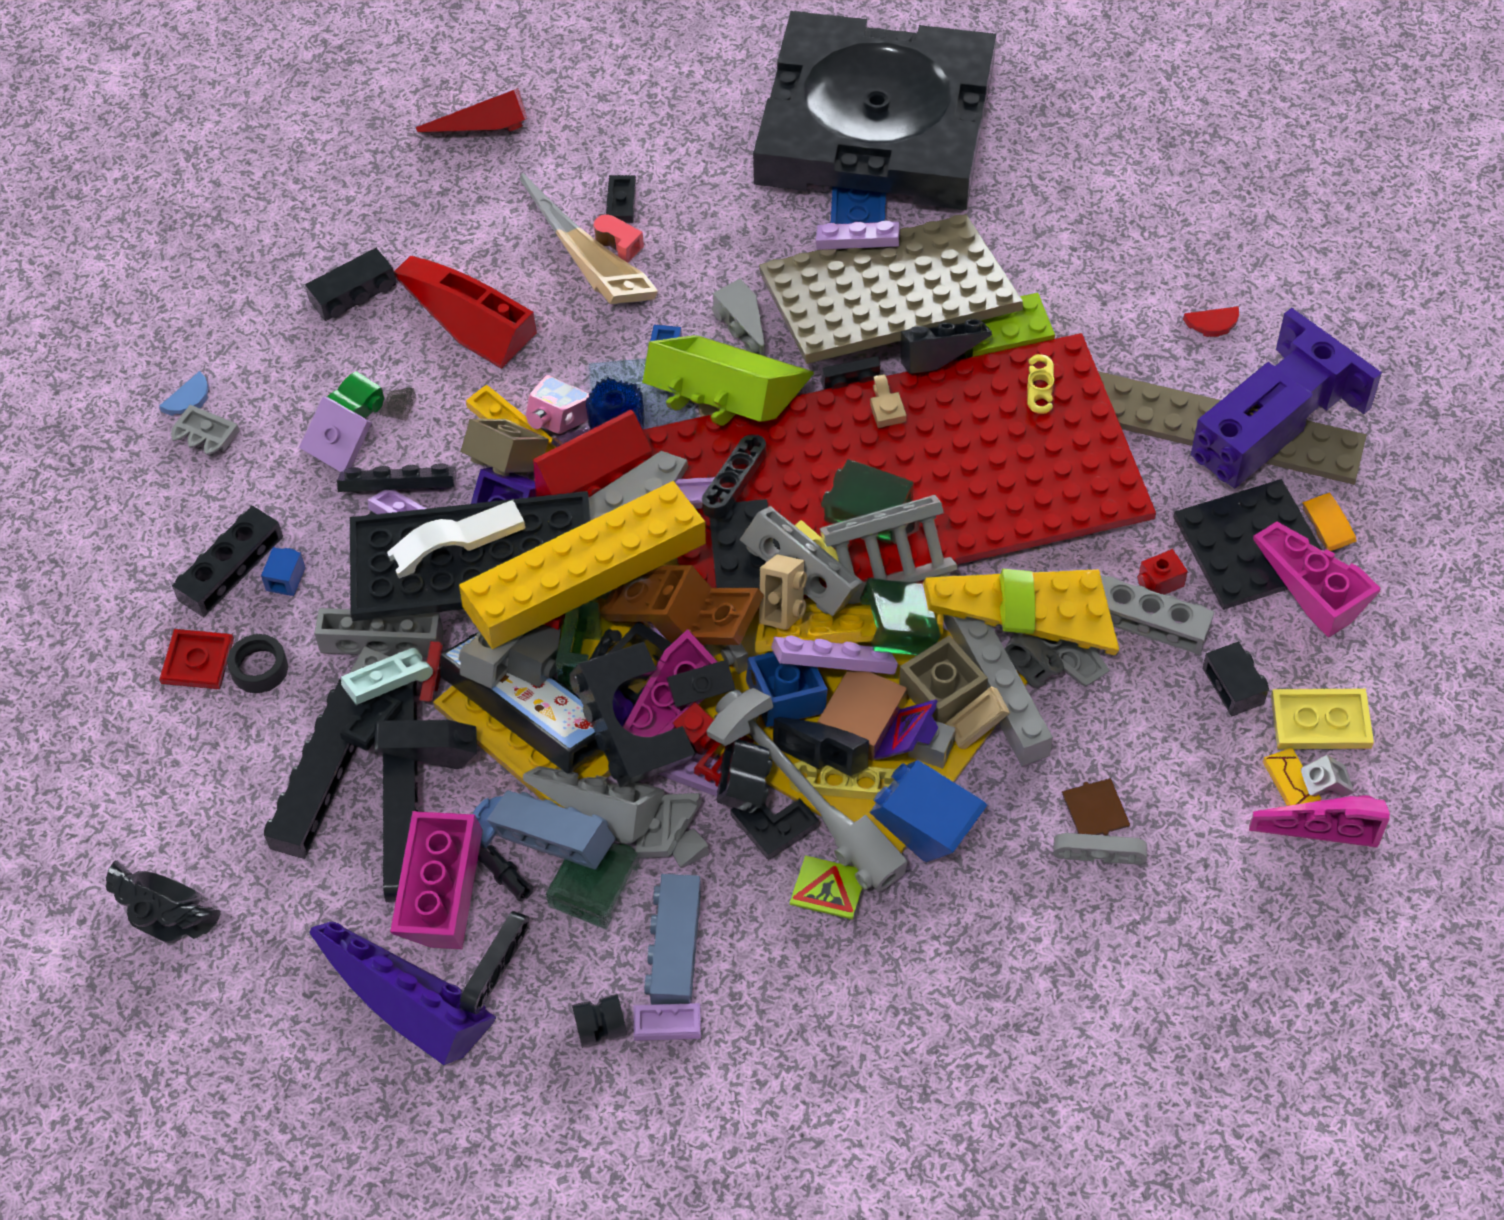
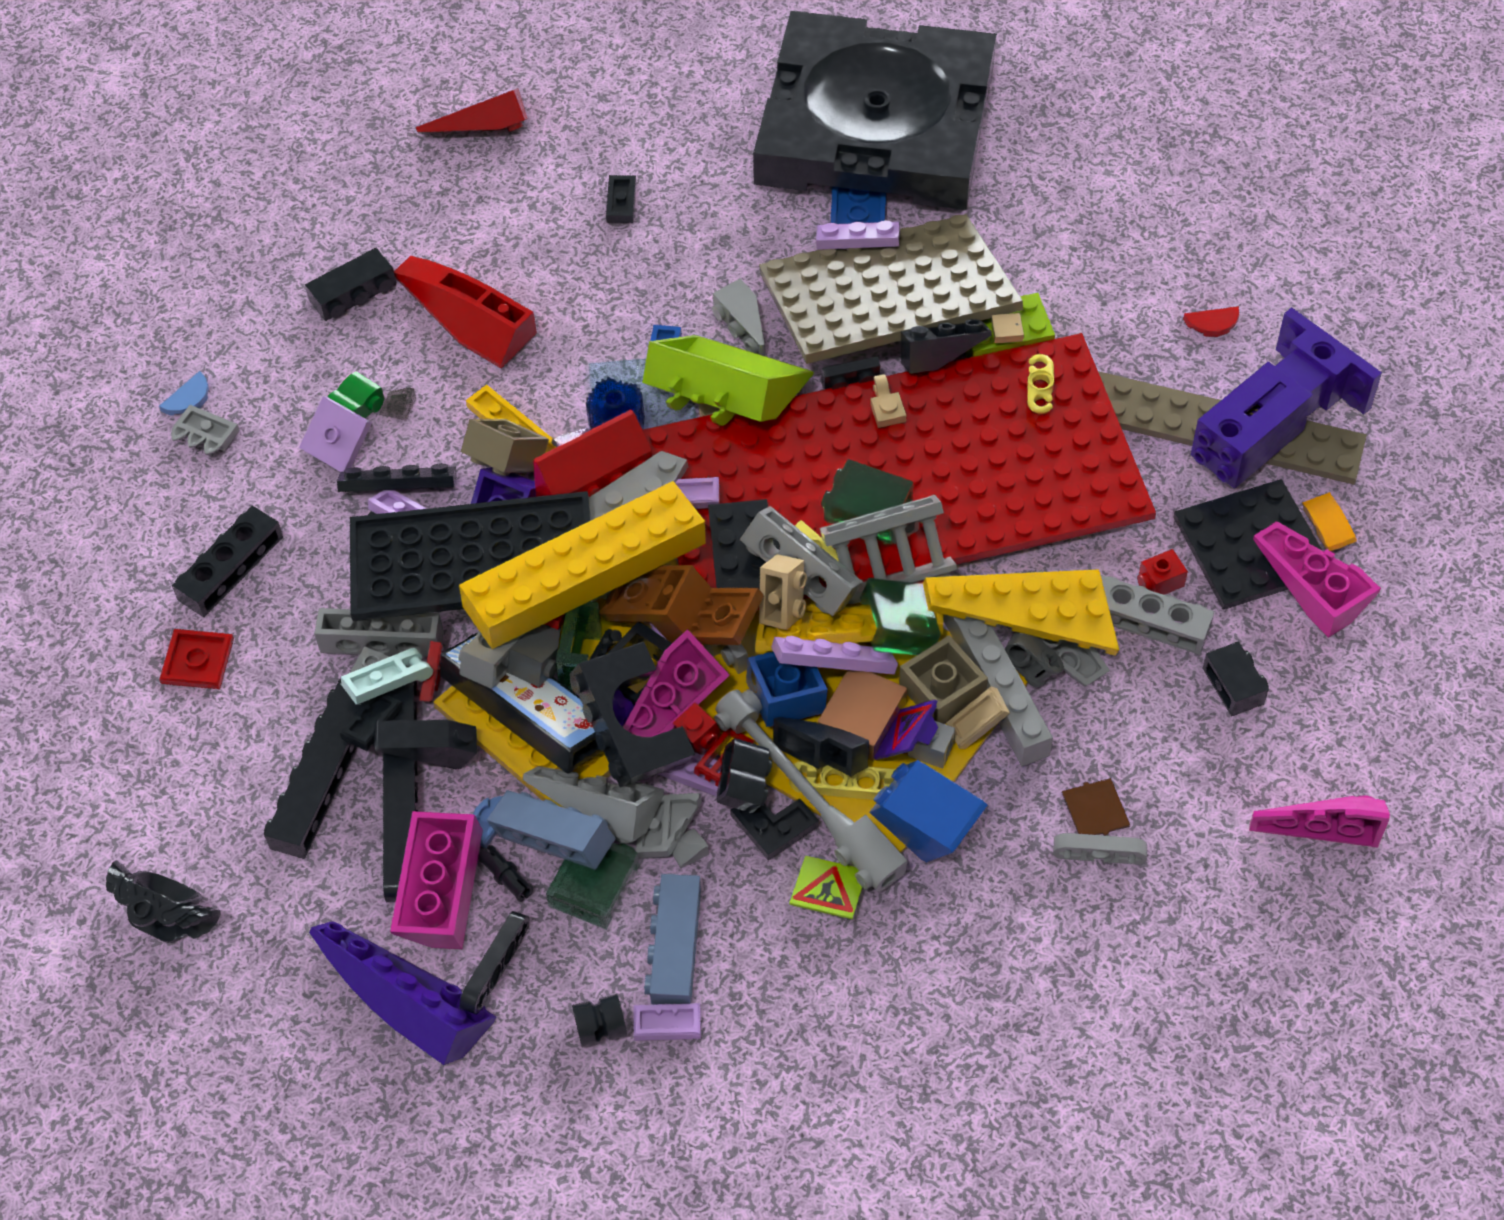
black tyre [227,634,288,693] -> none
blue brick [261,547,306,596] -> none
white piece [387,500,525,579] -> none
tan plate [520,173,658,304] -> none
bright pink torso [526,375,593,434] -> none
coral leg [594,215,644,263] -> none
black plate [666,660,736,708] -> none
black beam [702,434,766,519] -> none
light grey slope [706,688,773,746] -> none
lime slope [999,568,1035,634] -> none
yellow tile [1263,748,1321,806] -> none
light yellow plate [1271,688,1374,749] -> none
light grey bracket [1301,755,1354,797] -> none
none -> tan tile [991,313,1024,343]

